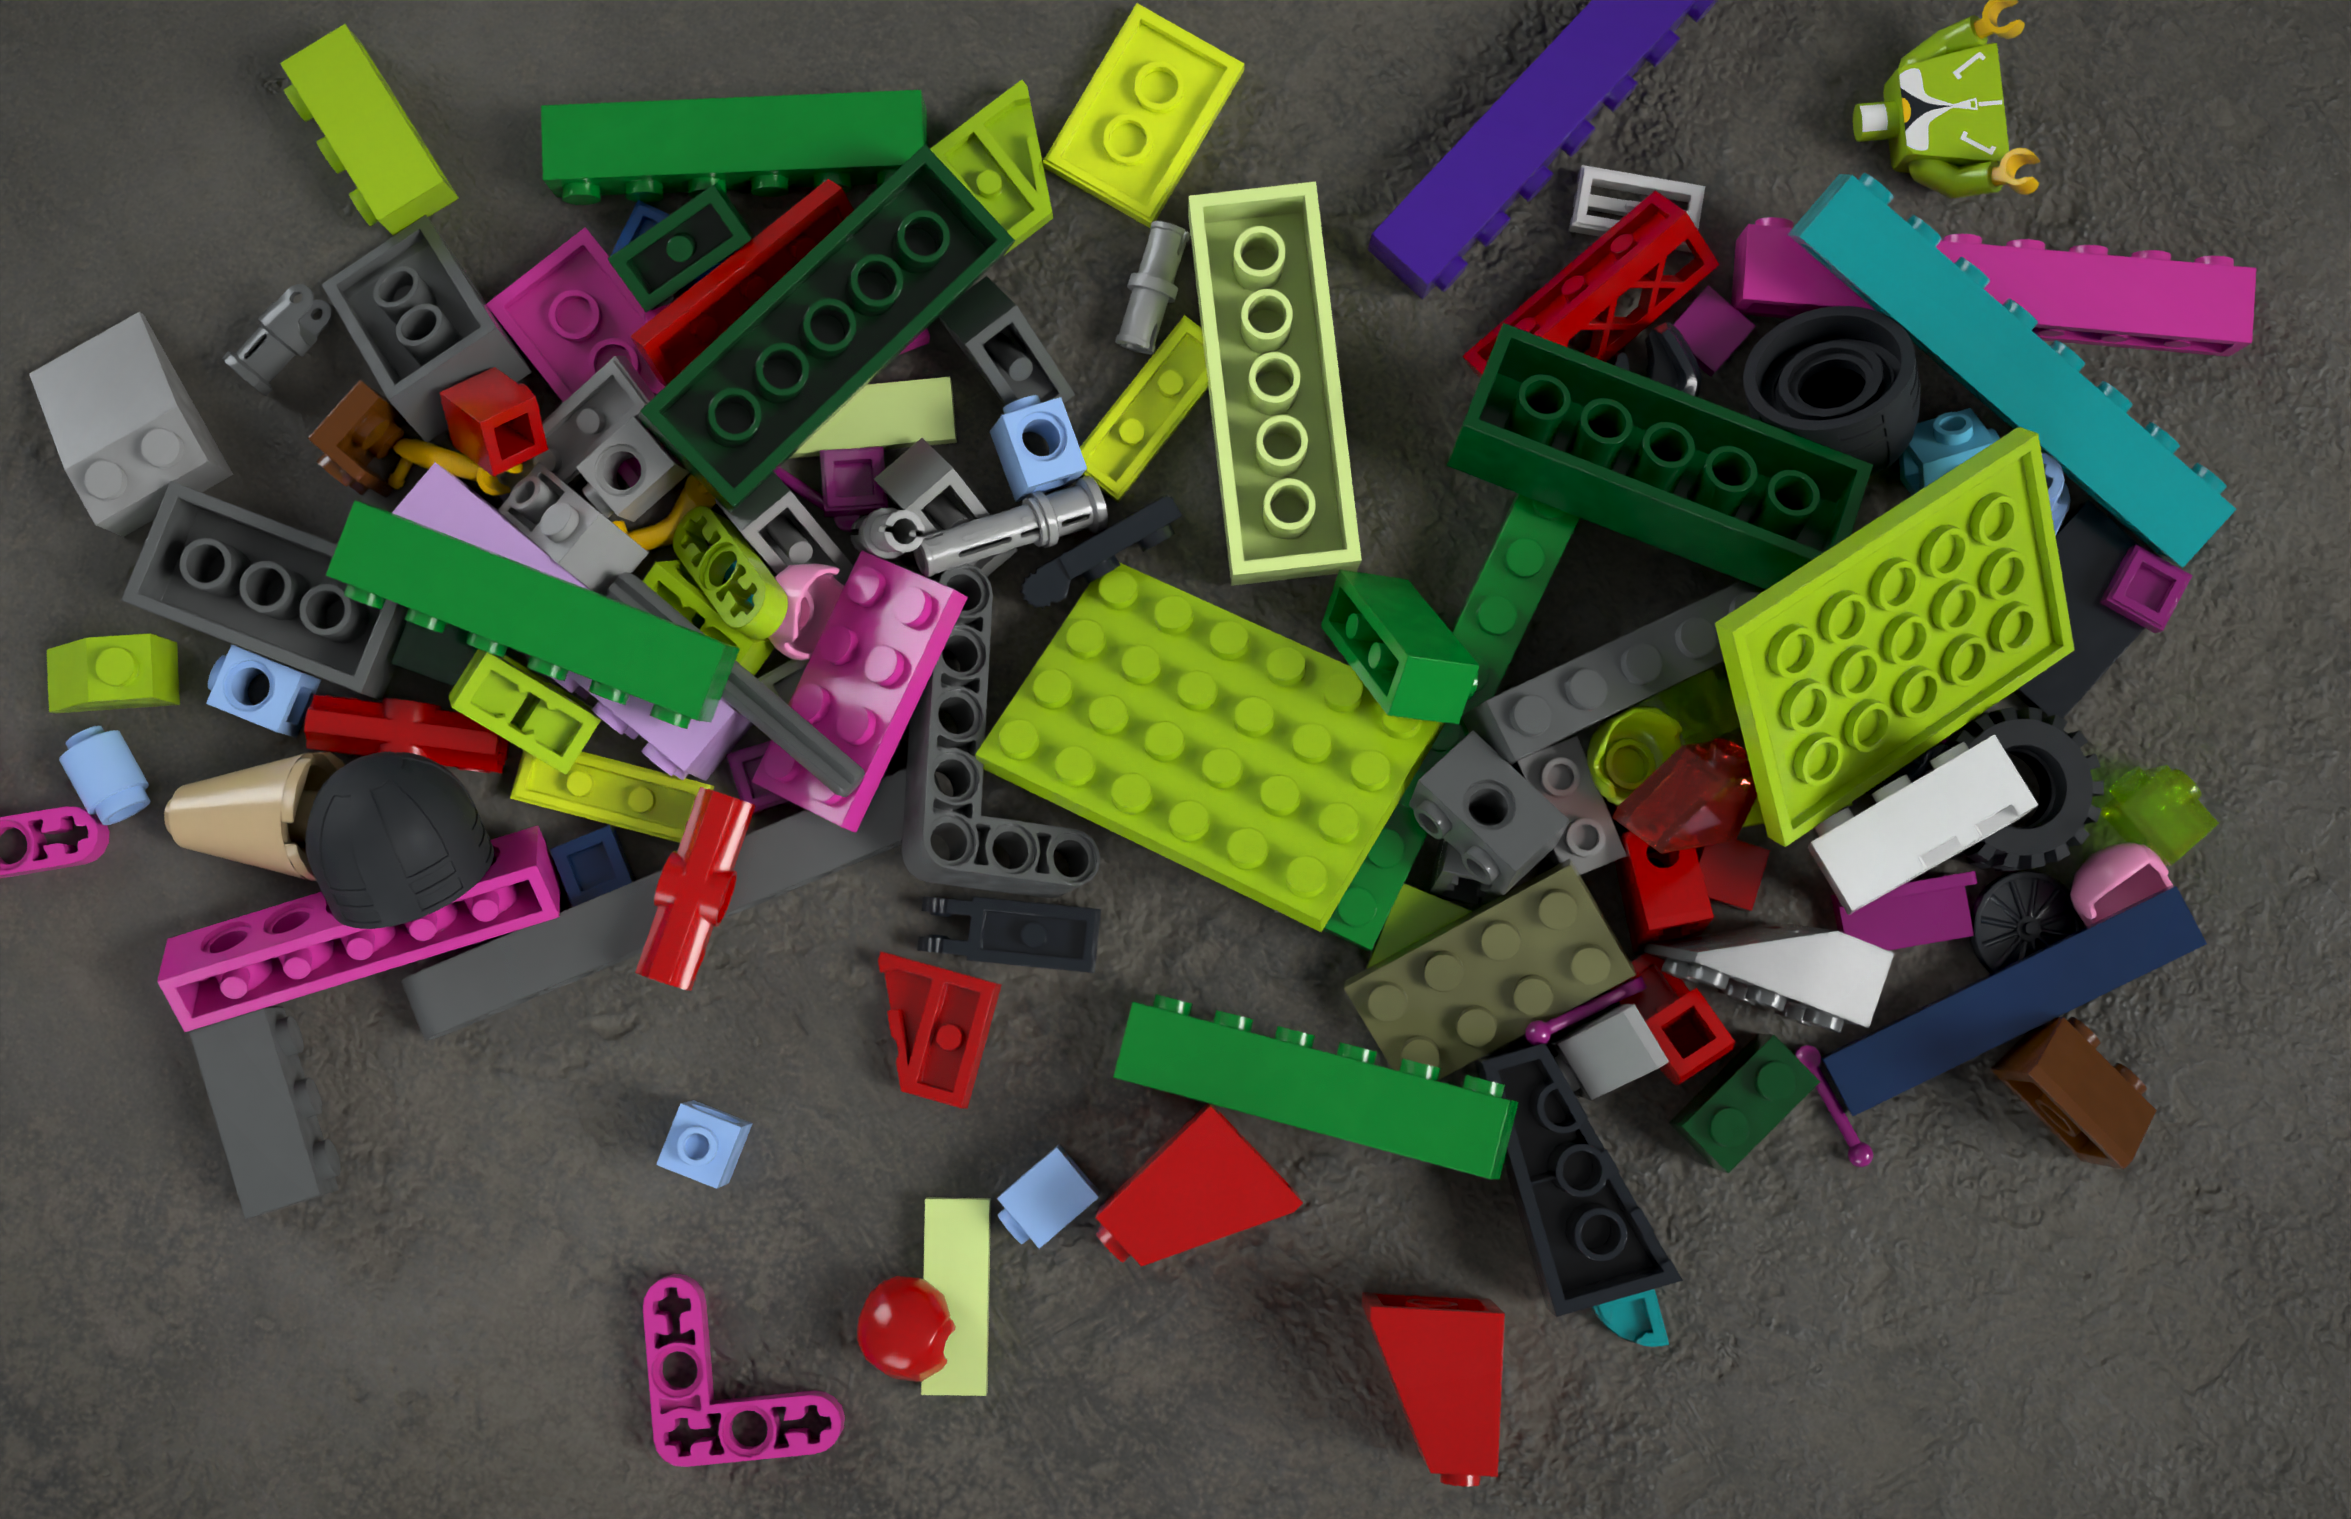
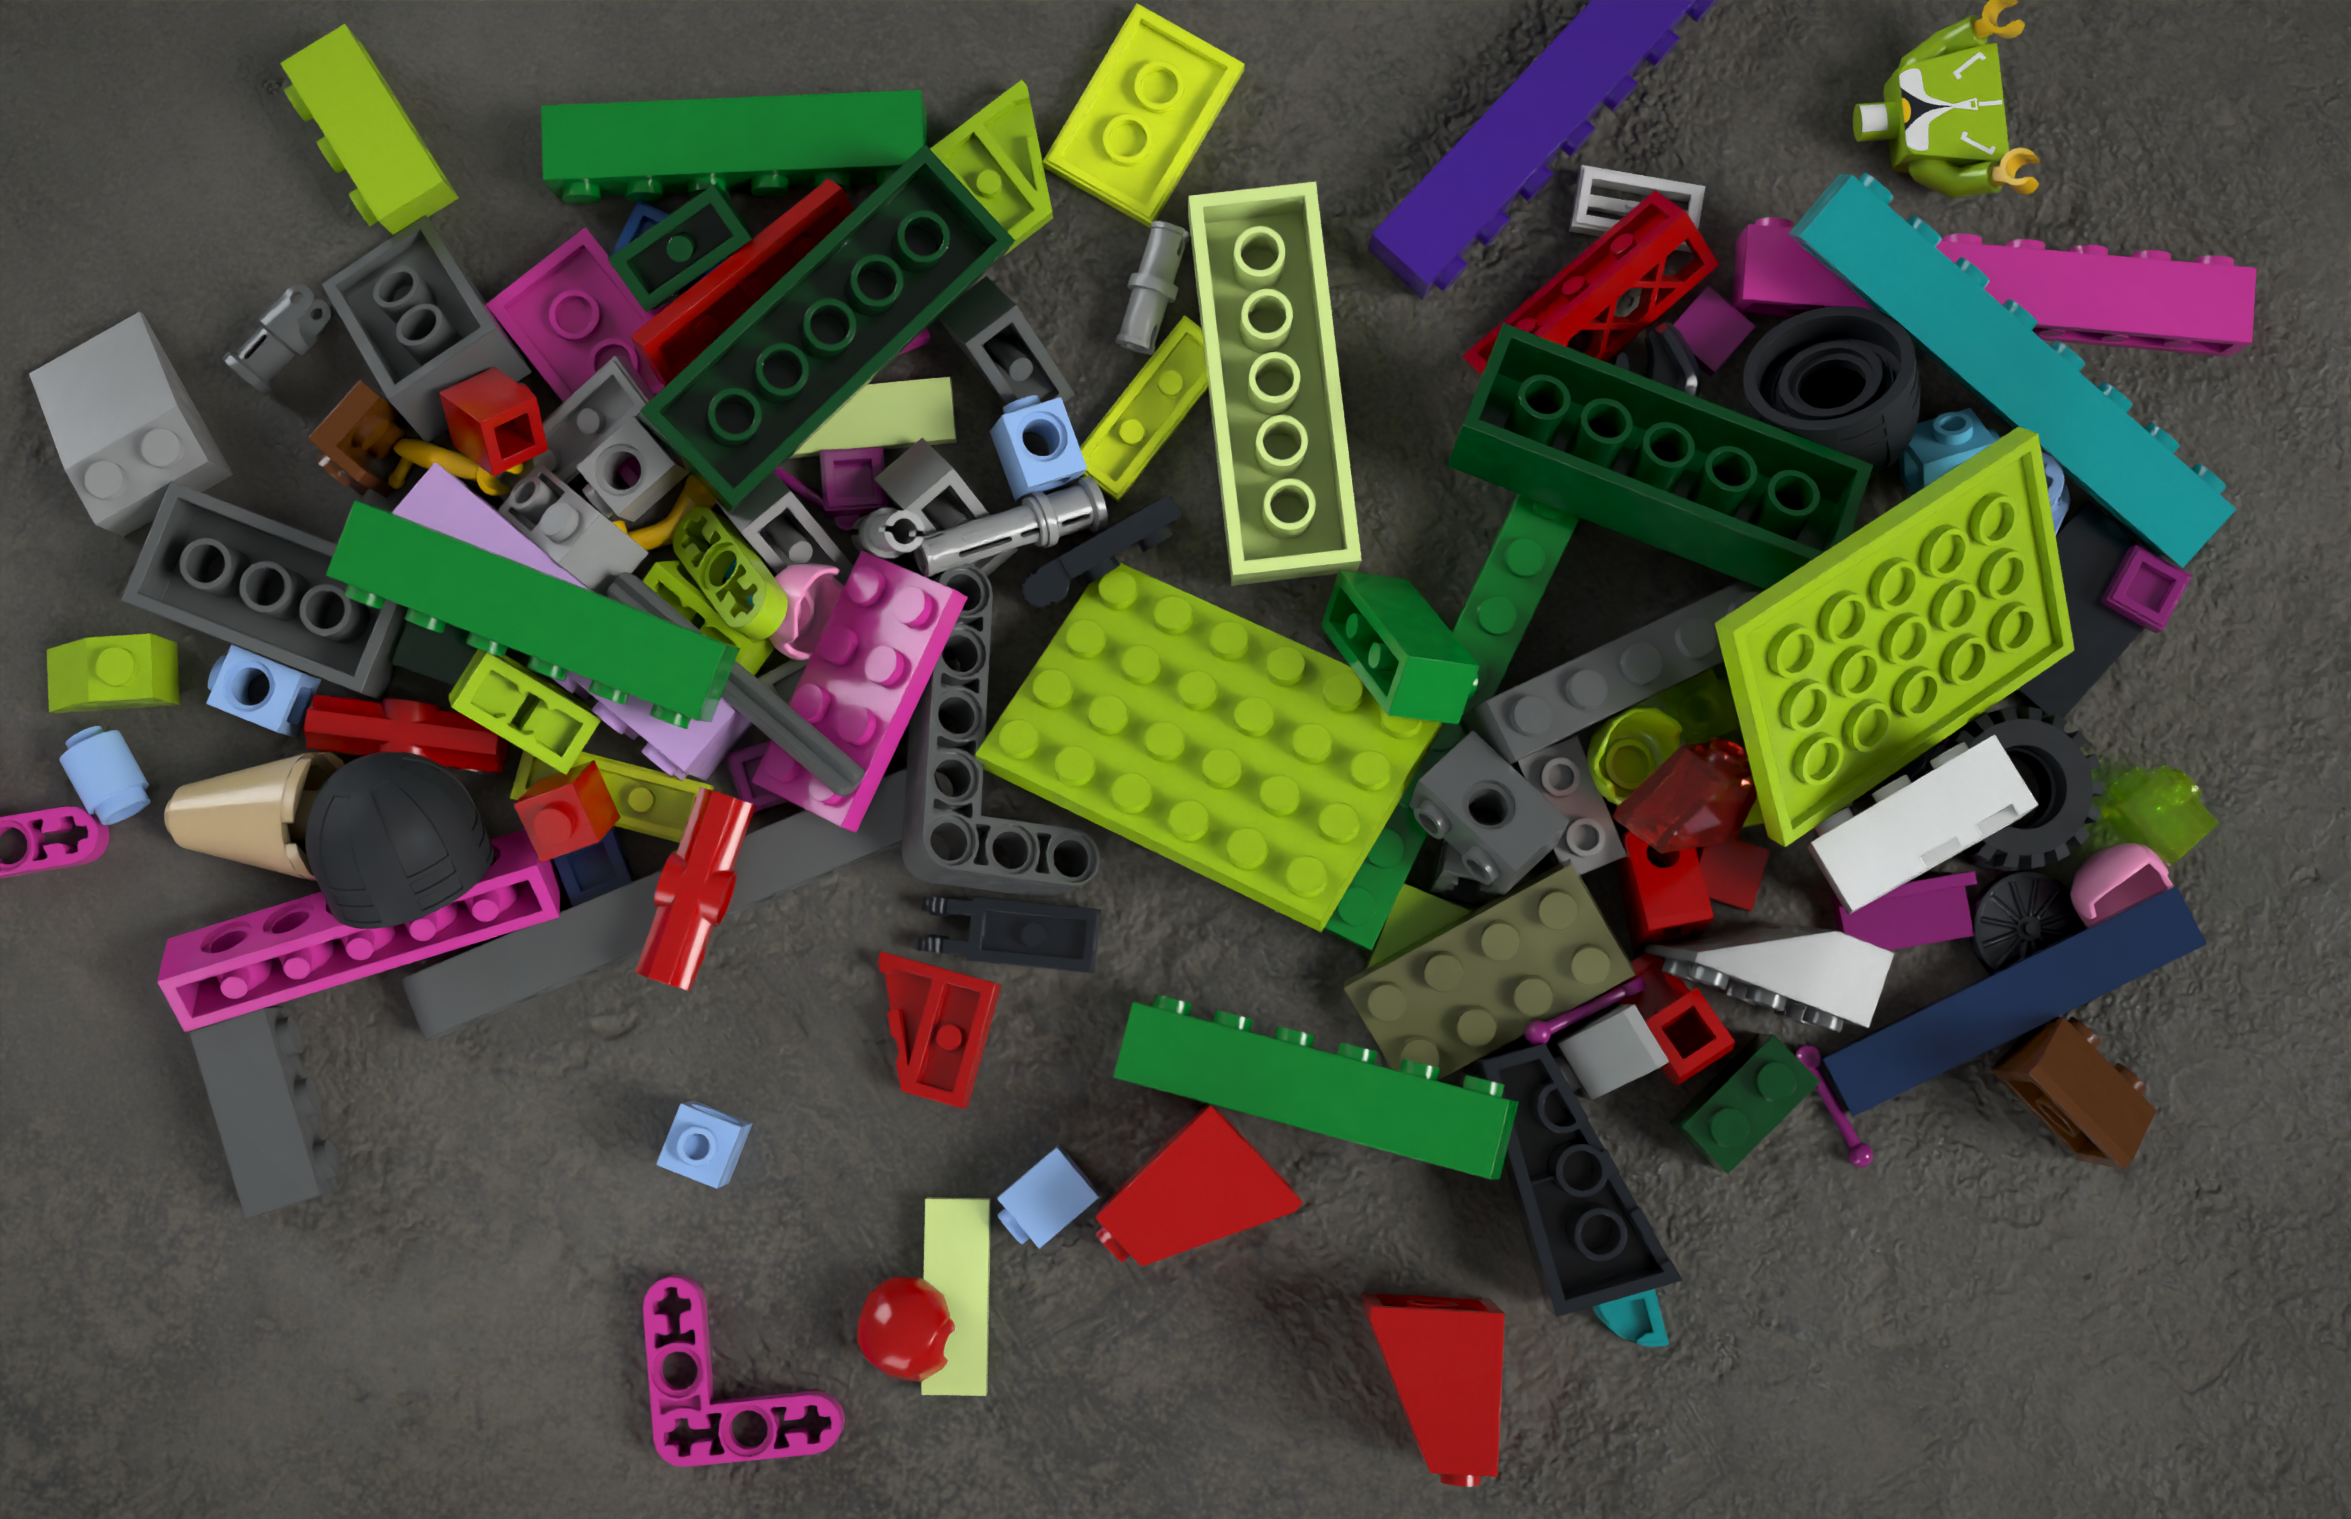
none -> red brick [514,760,621,862]

